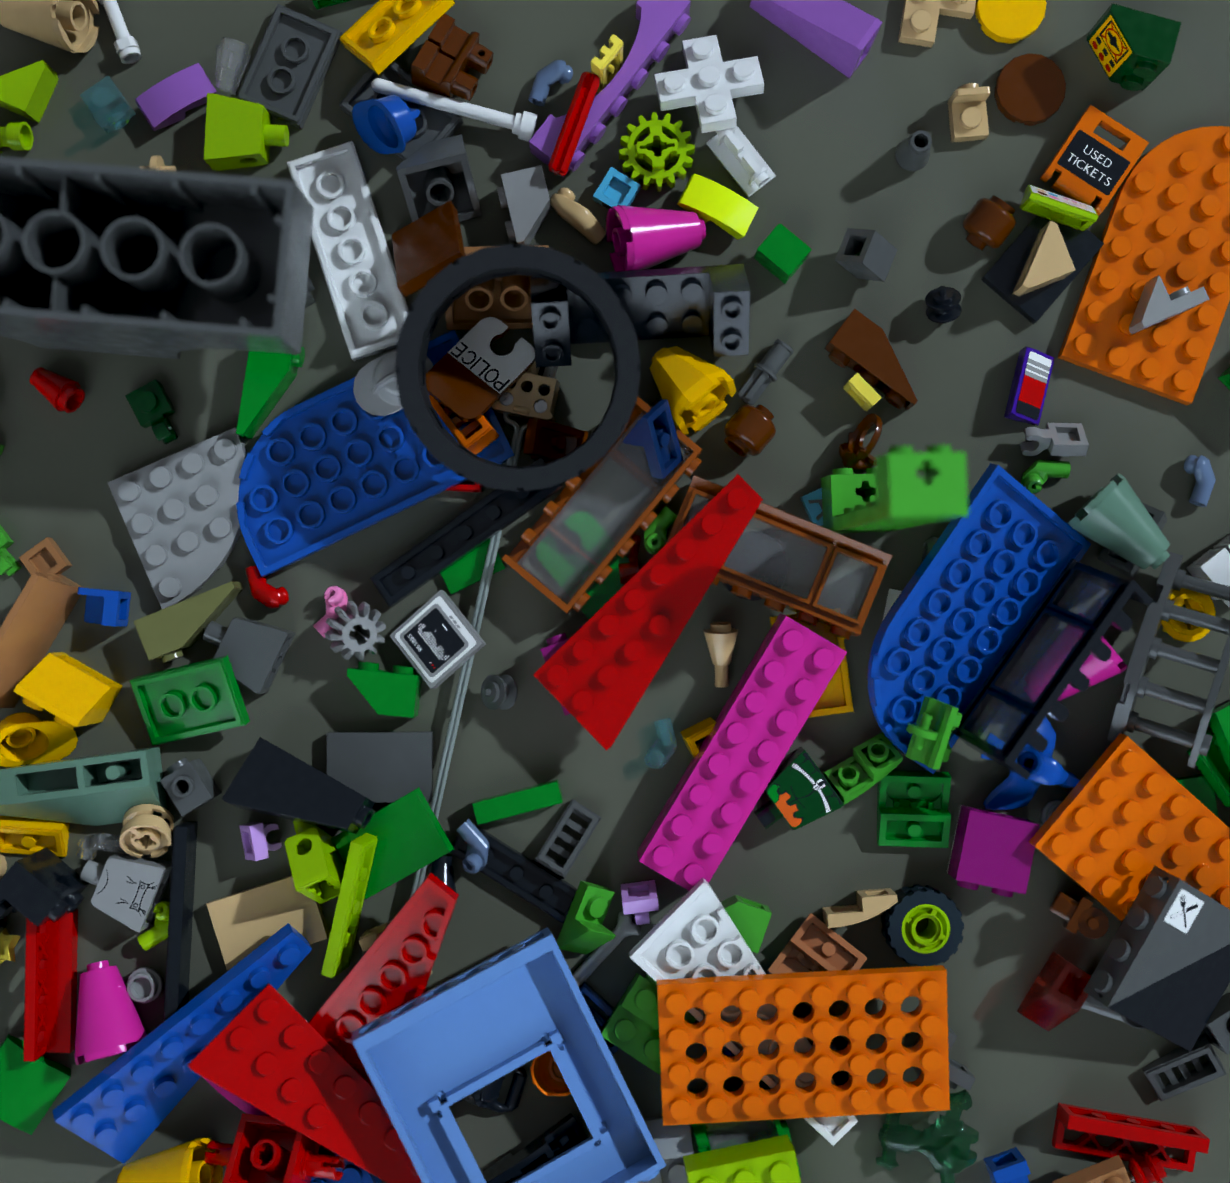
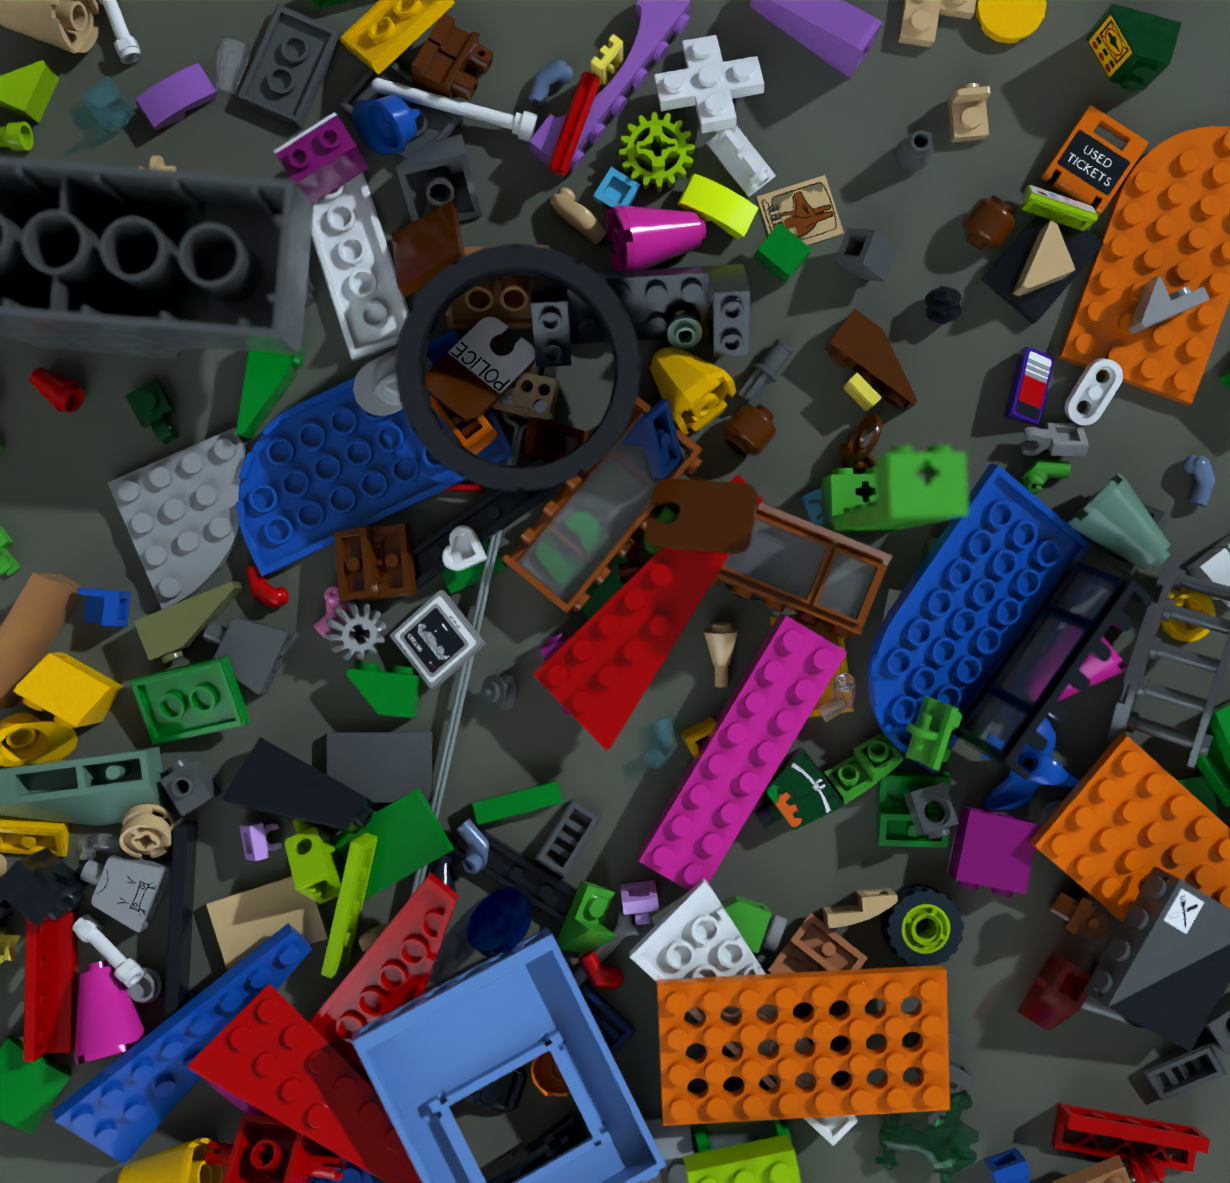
medium nougat tile [19,537,72,575] -> none
lime arm [137,901,170,951] -> none
lime torso [204,93,289,171] -> none
light grey slope [497,165,551,245] -> none
bright green plate [600,973,696,1075] -> none
reddish brown tile [994,53,1066,126] -> none
none -> white bar [72,914,145,988]
none -> magenta piece [274,112,369,205]
none -> reddish brown slope [334,523,416,602]
none -> white tile [442,525,488,571]
none -> clear blue tile [467,888,532,957]
none -> red arm [578,950,624,990]
none -> reddish brown piece [645,478,758,554]
none -> sand green plate [667,314,702,349]
none -> sticker [757,175,844,245]
none -> light grey tile [762,914,787,952]
none -> clear arm [817,672,857,722]
none -> dark grey brick [903,782,959,840]
none -> white plate [1064,358,1123,426]

